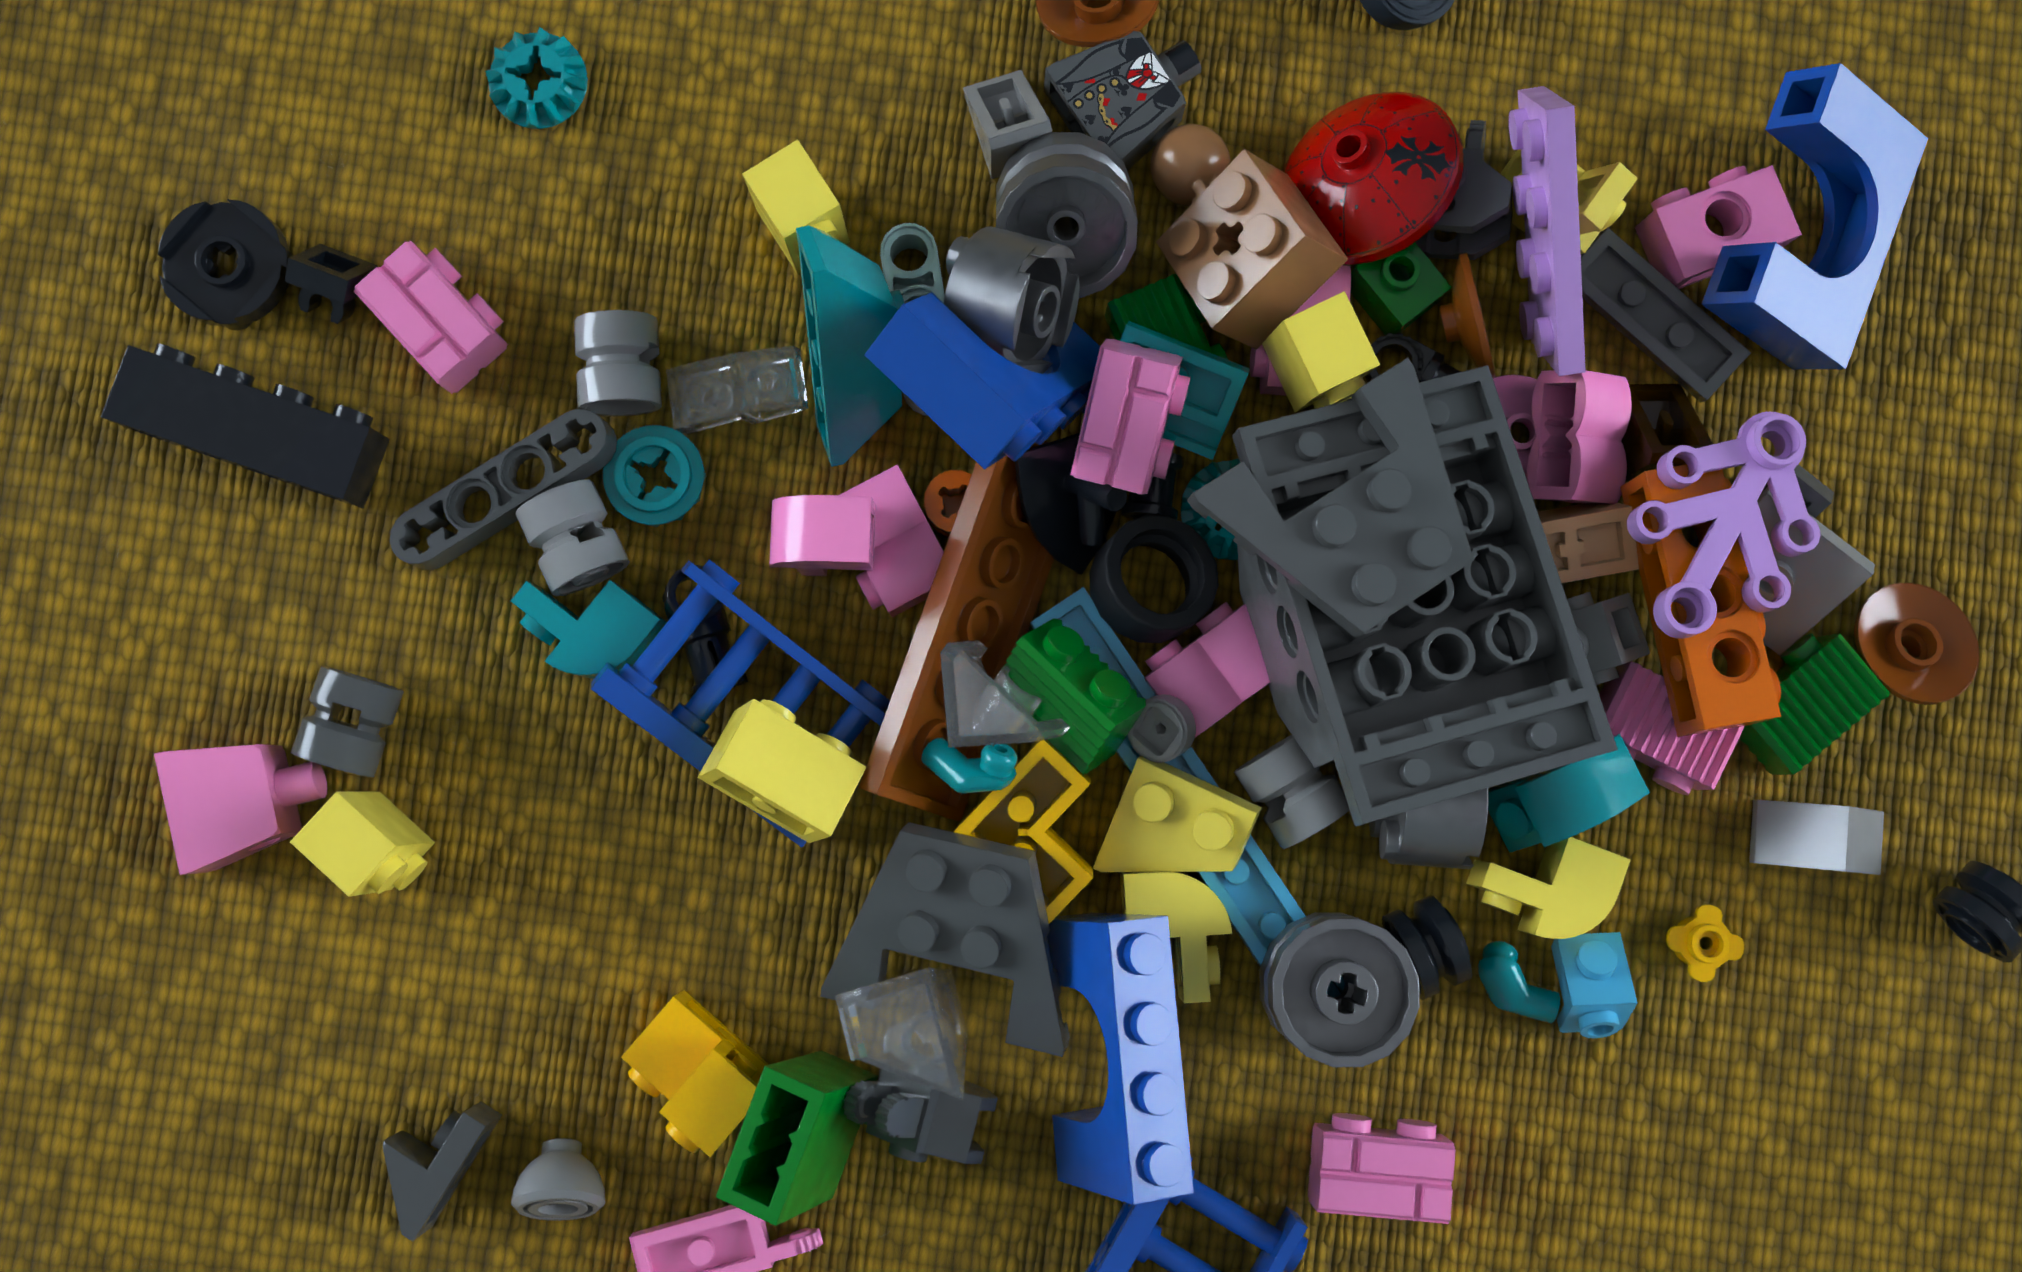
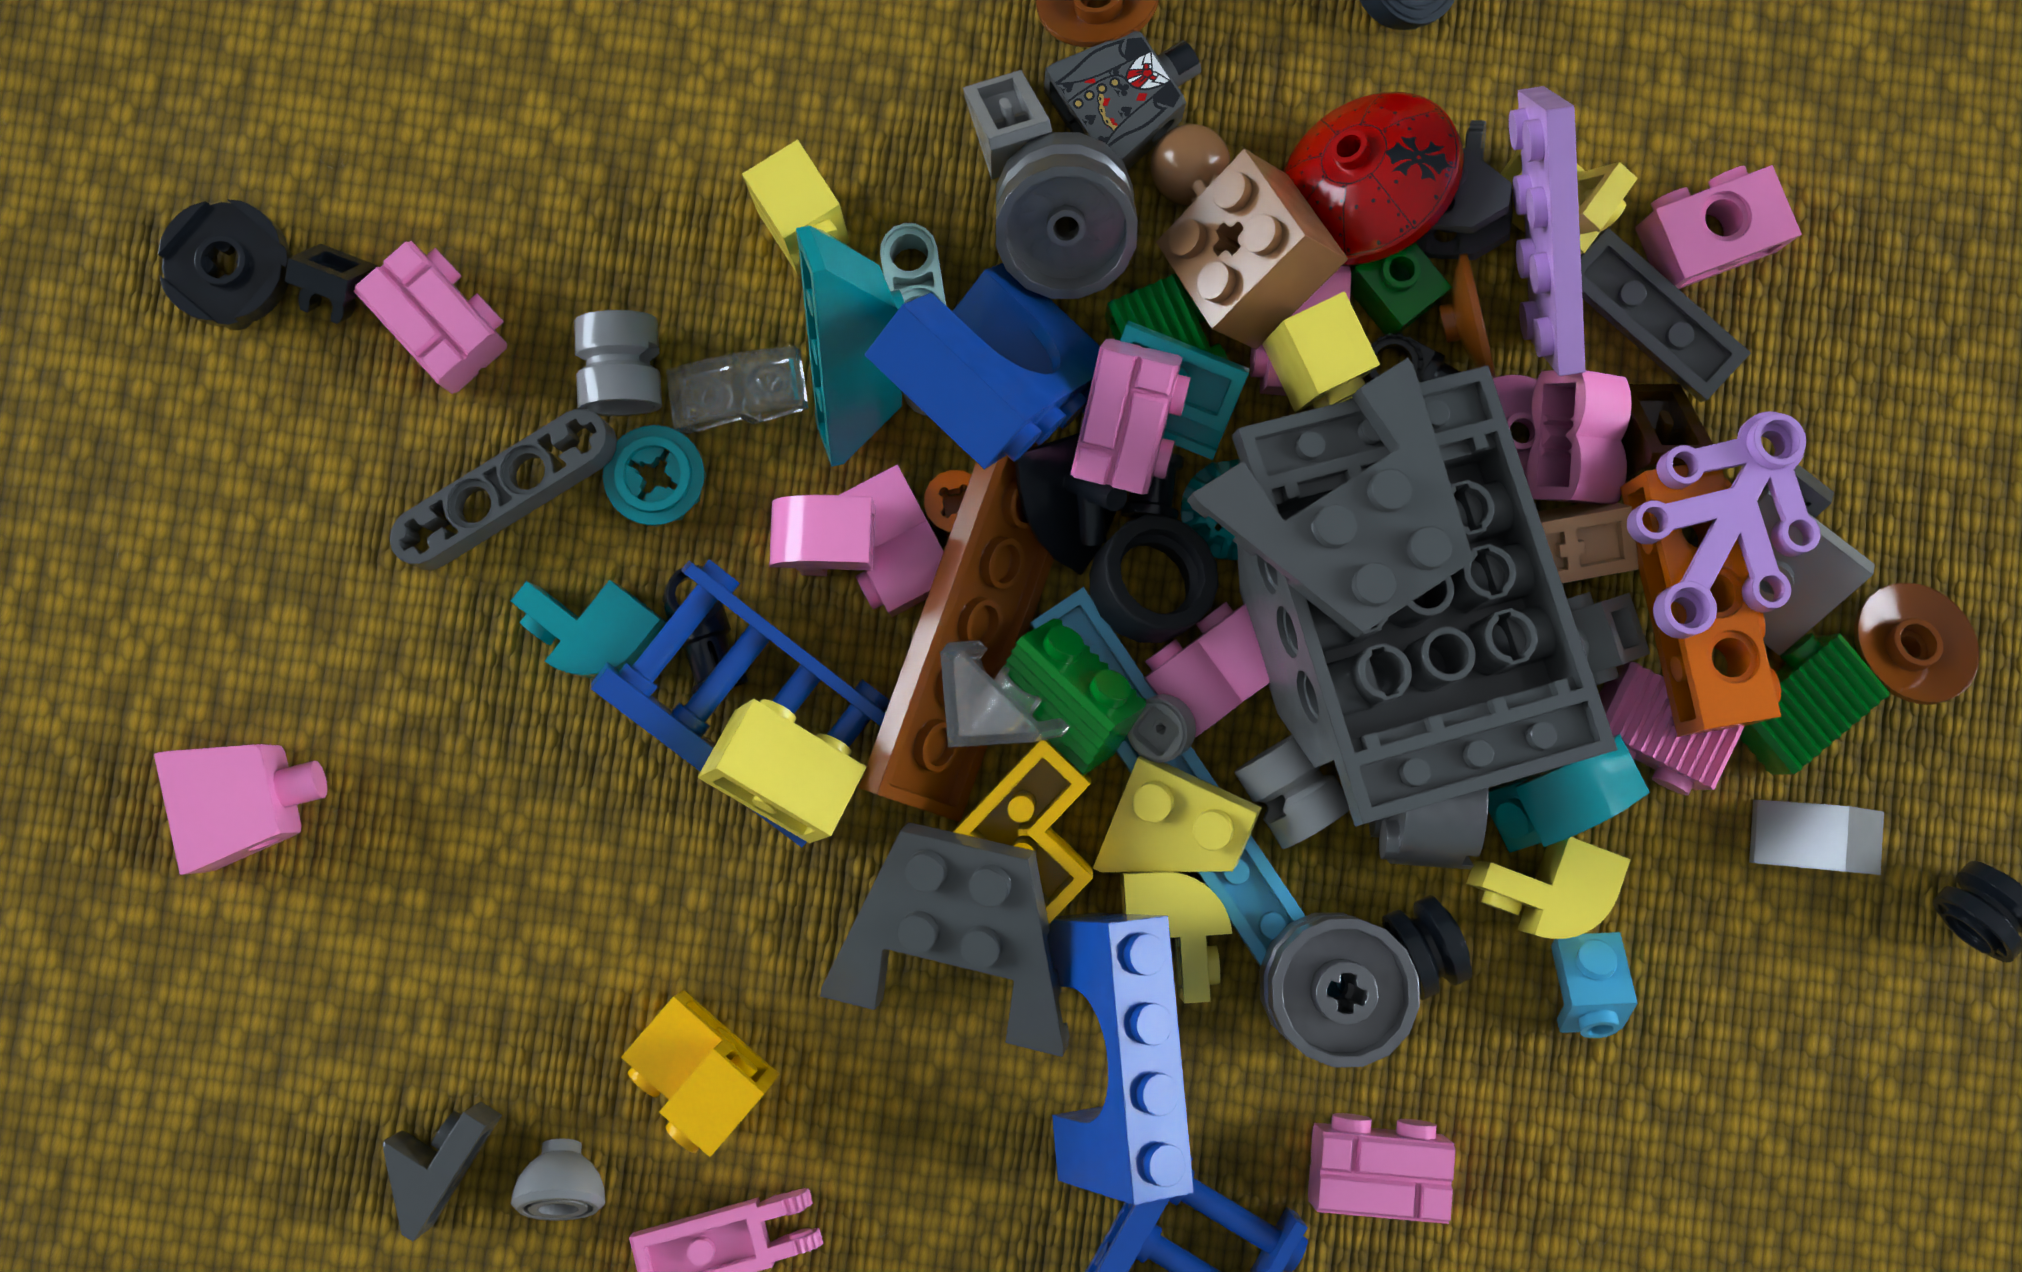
black brick [100,343,390,509] -> none
light yellow brick [290,791,435,897] -> none
dark grey wheel [291,666,404,777] -> none
teal gear [485,28,588,129] -> none
light grey wheel [515,479,630,596] -> none
green brick [716,1050,878,1226] -> none
clear slope [835,967,968,1100] -> none
dark grey hinge [842,1059,998,1164] -> none
teal arm [921,738,1018,794] -> none
flat silver brick [944,226,1080,374] -> none
teal arm [1478,941,1560,1023] -> none
yellow plate [1666,904,1744,982] -> none
blue arch [1701,63,1928,369] -> none

